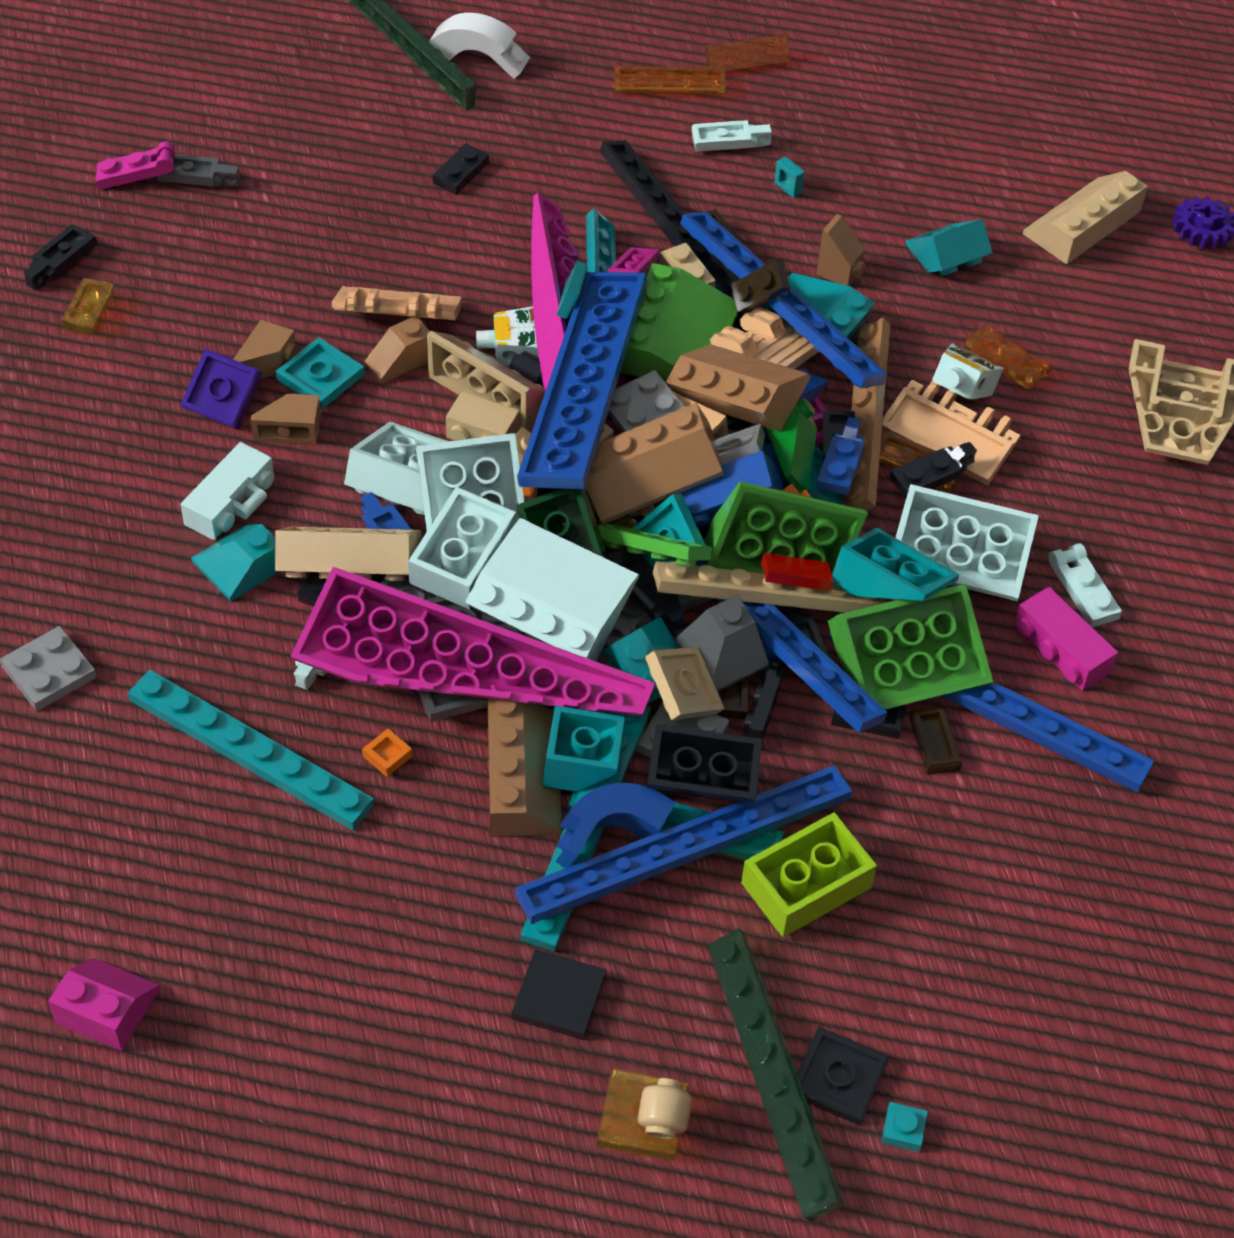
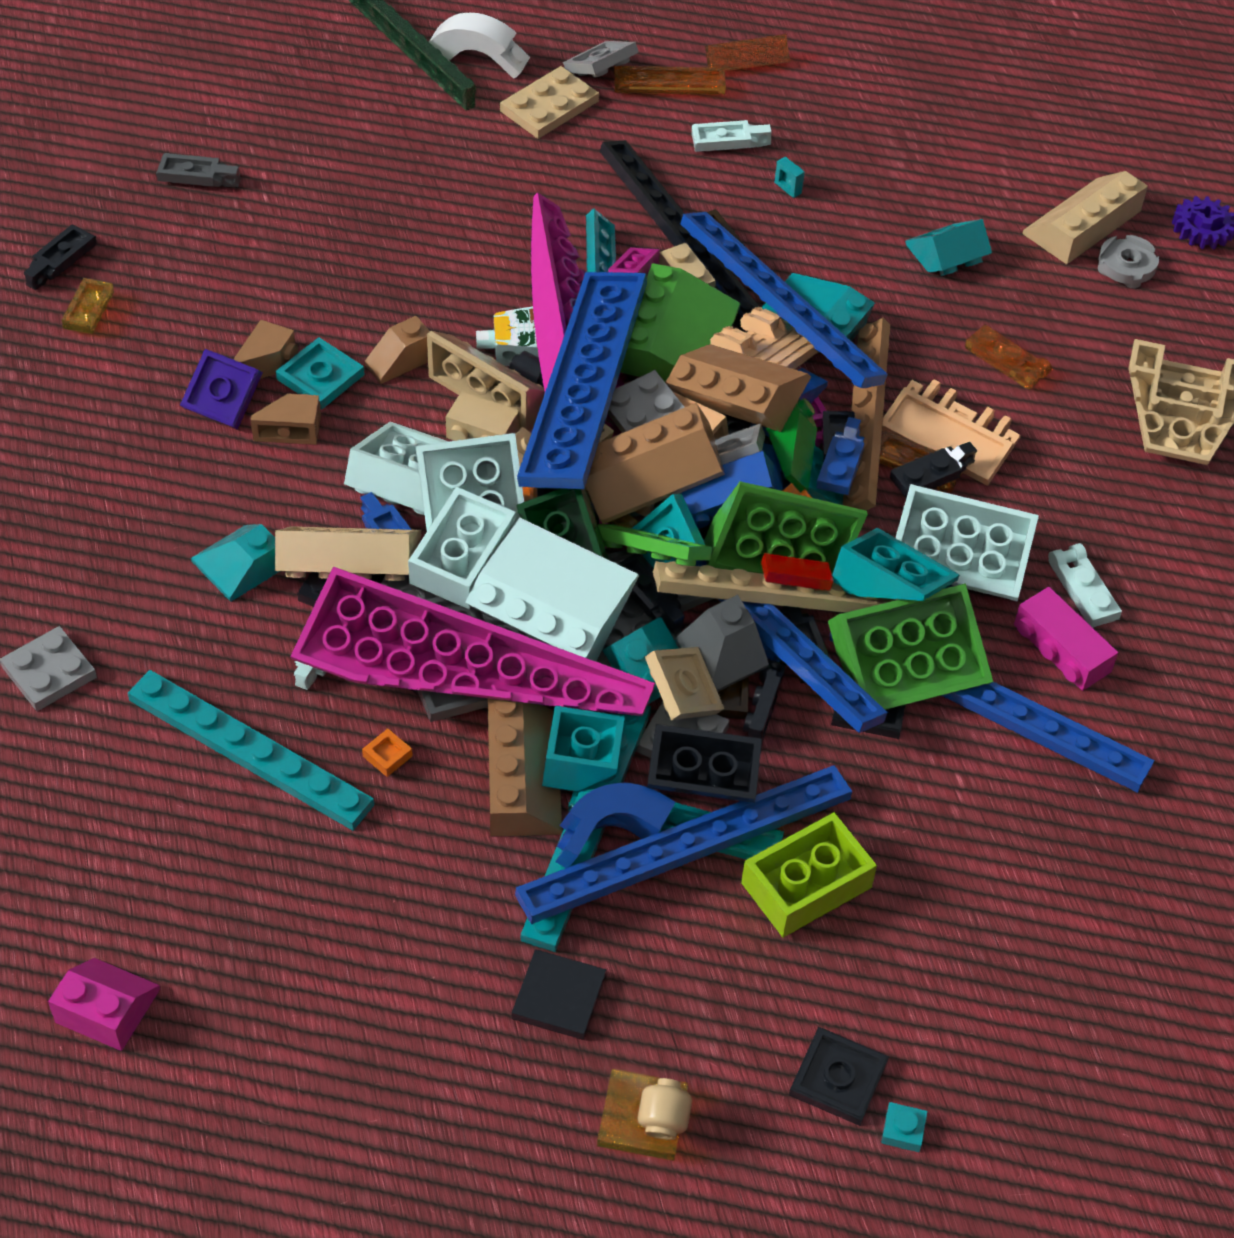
dark pink plate [95,141,175,190] -> none
light aqua piece [180,442,274,540] -> none
light nougat hinge [332,286,462,320] -> none
black plate [432,143,489,195] -> none
teal tile [556,261,587,319] -> none
clear green plate [707,928,844,1221] -> none
dark brown plate [731,259,790,314] -> none
medium nougat slope [816,214,866,286] -> none
dark brown tile [909,707,962,775] -> none
light aqua torso [932,343,1004,399] -> none
none -> tan plate [500,66,599,139]
none -> light grey plate [563,41,639,77]
none -> light grey plate [1098,235,1159,288]

